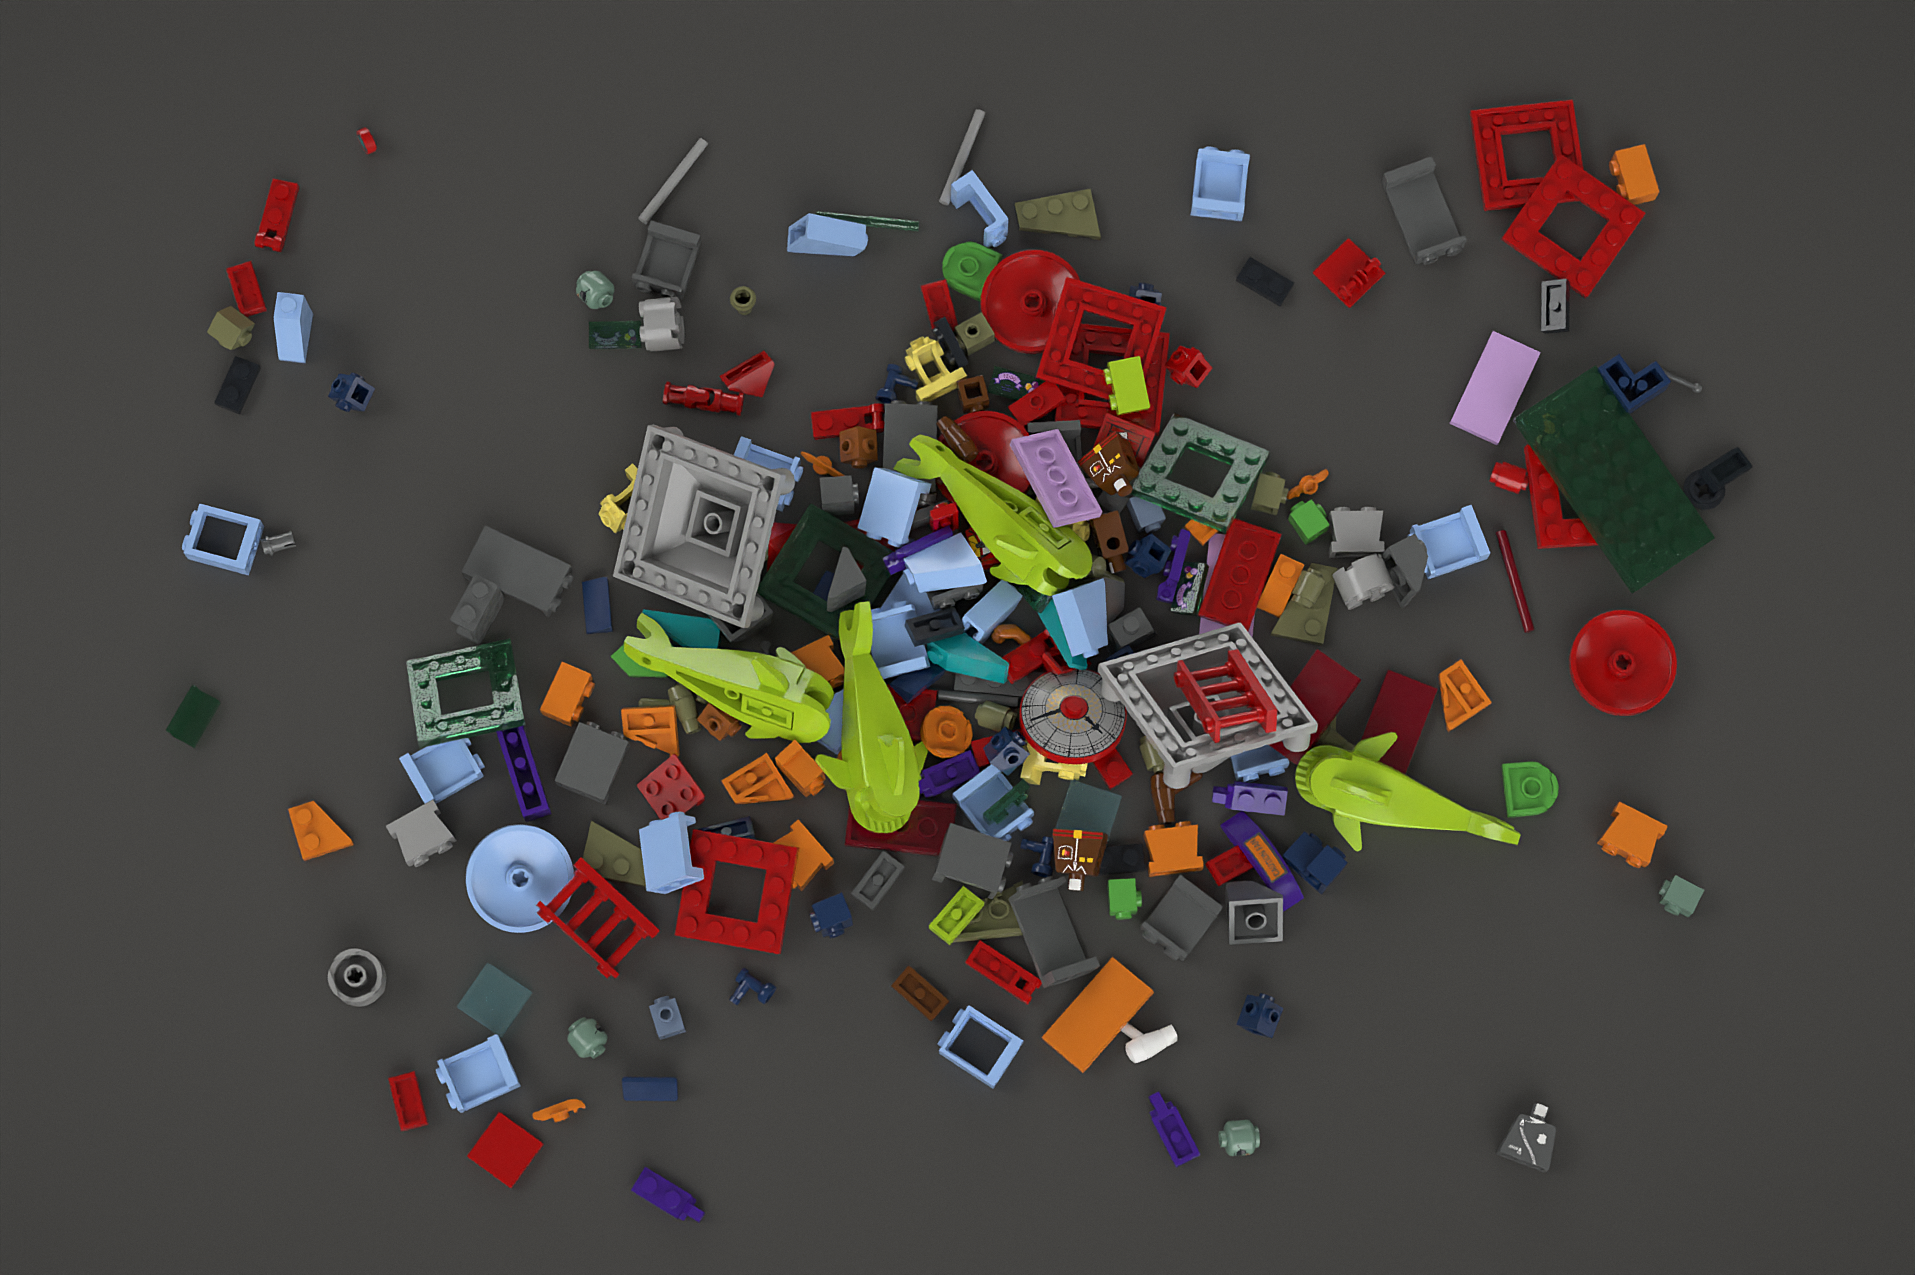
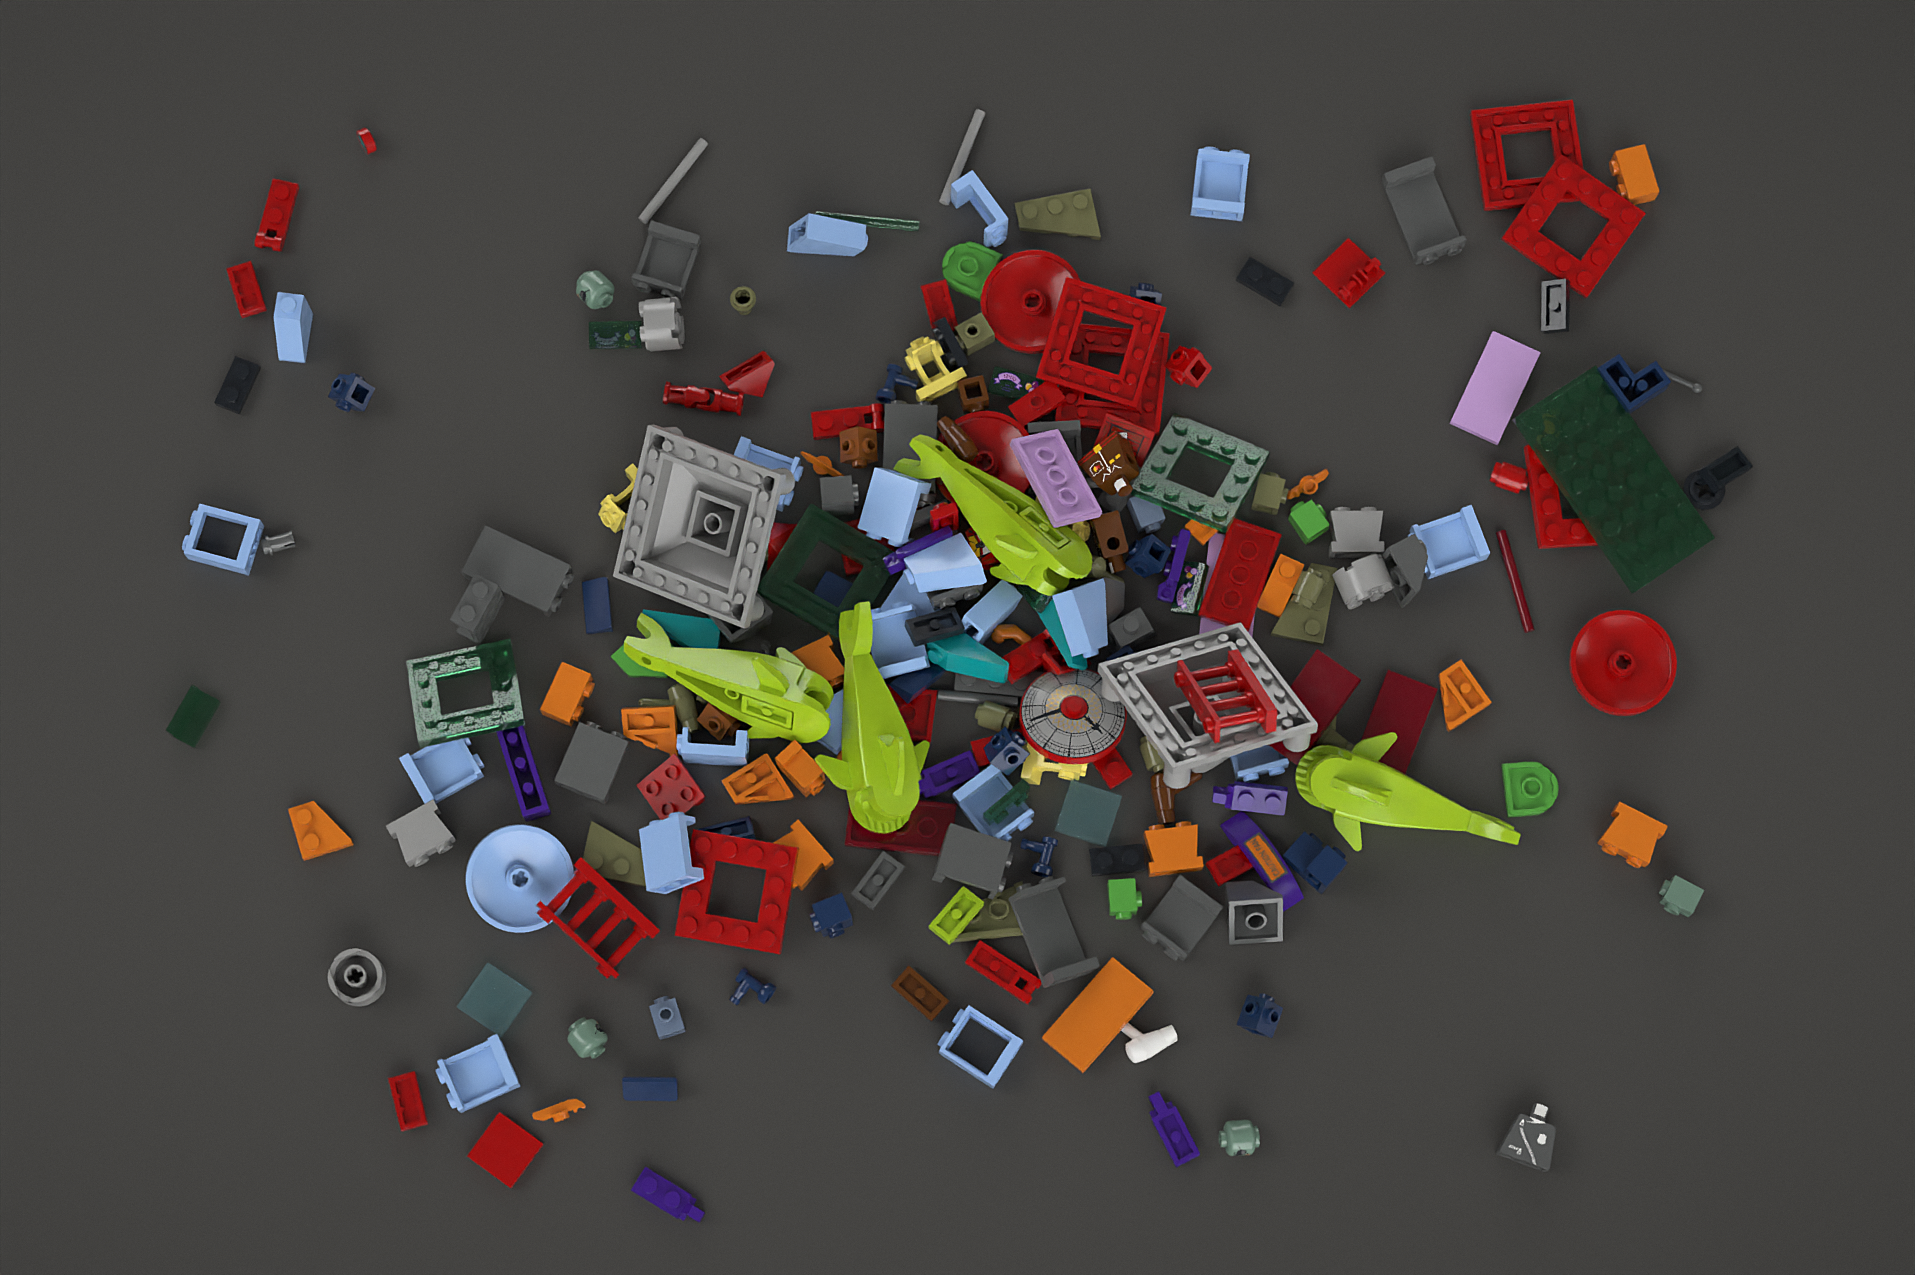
olive brick [207,306,255,350] -> none
dark grey slope [827,547,866,612] -> none
orange tile [920,706,973,759] -> none
reddish brown torso [1053,828,1108,891] -> none
lime brick [1104,356,1150,415] -> none
none -> light blue panel [676,727,750,767]

